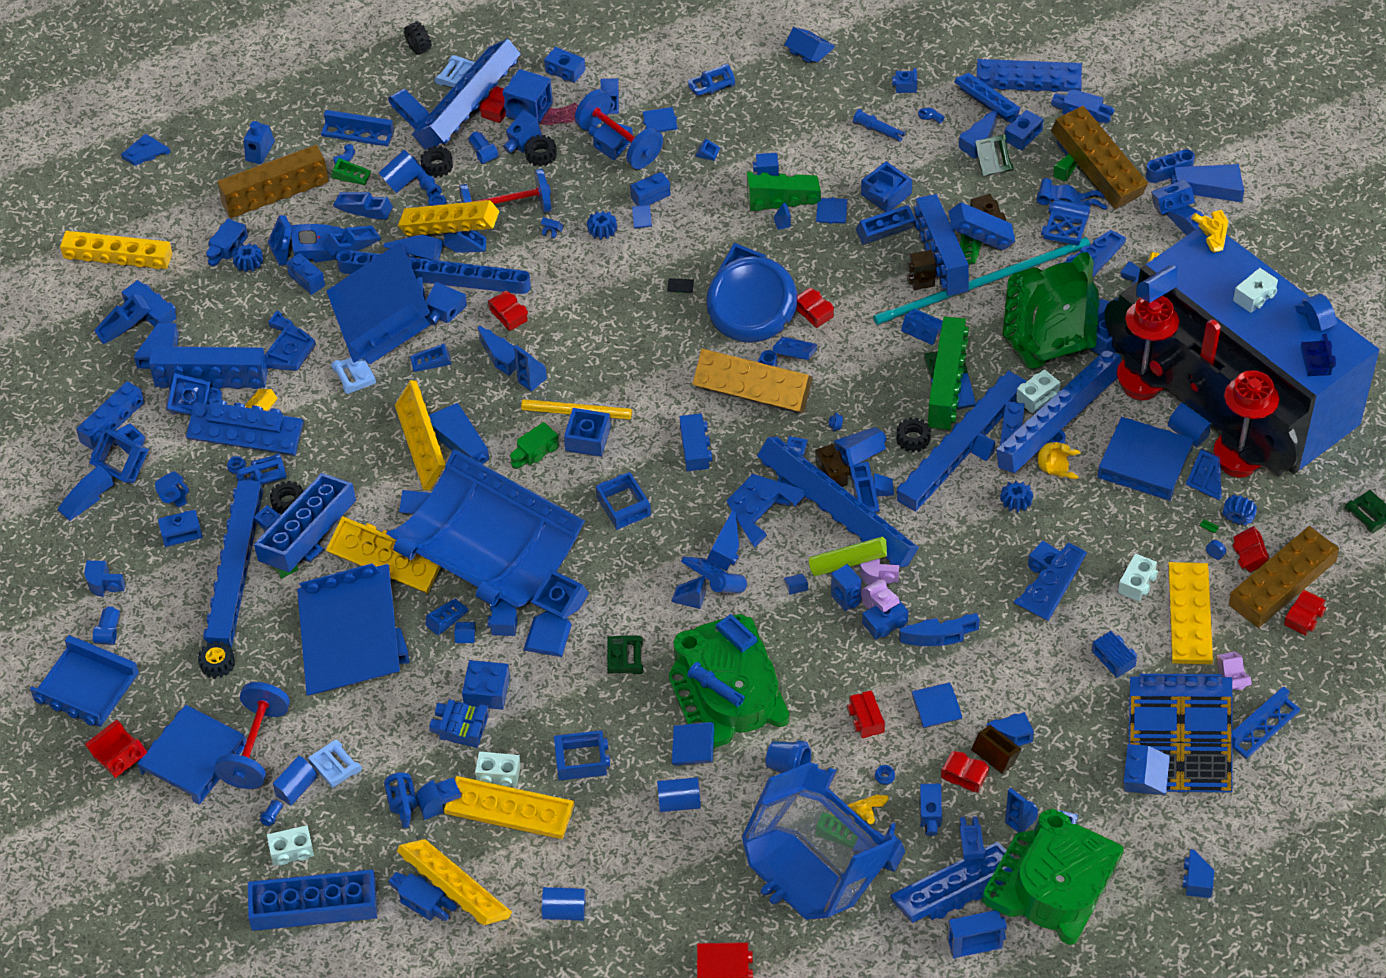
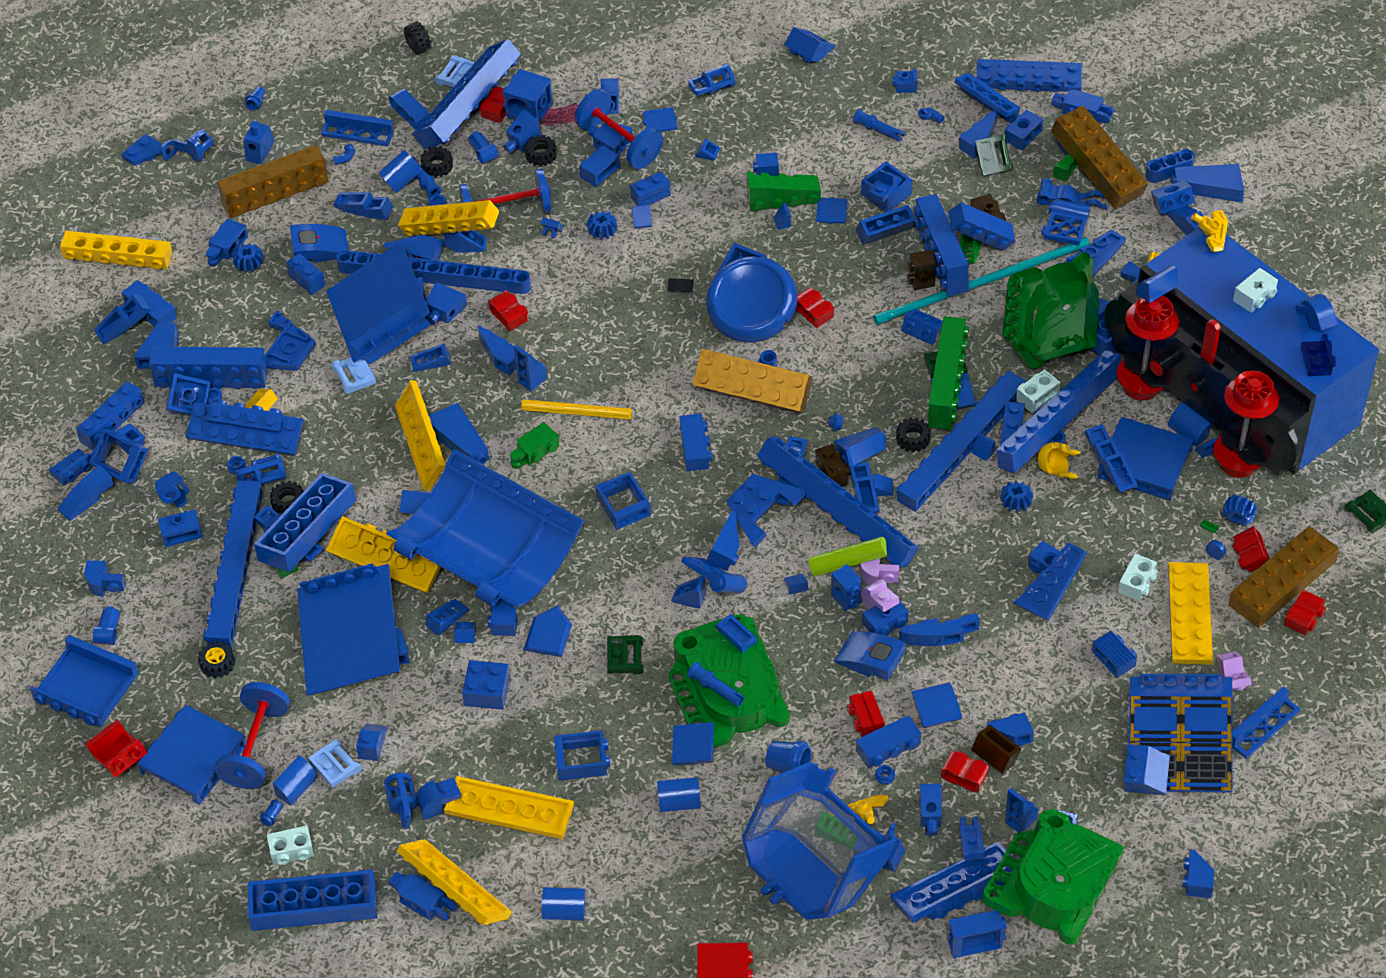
blue wing [268,215,292,266] -> none
blue slope [323,226,381,257] -> none
green slope [331,158,371,185] -> none
blue hips [429,699,489,748] -> none
light aqua brick [475,752,521,787] -> none
blue slope [531,569,589,619] -> none
blue brick [544,47,585,83] -> none
blue brick [564,408,611,457] -> none
blue tile [772,336,818,360] -> none
blue wing [1186,449,1222,500] -> none
none -> blue bracket [49,449,93,486]
none -> blue piece [160,129,214,161]
none -> blue cone [245,87,265,111]
none -> blue slope [356,723,387,761]
none -> blue brick [579,145,620,187]
none -> blue slope [834,631,906,681]
none -> blue brick [856,715,921,768]
none -> blue slope [1084,424,1138,493]
none -> blue slope [1194,437,1218,458]

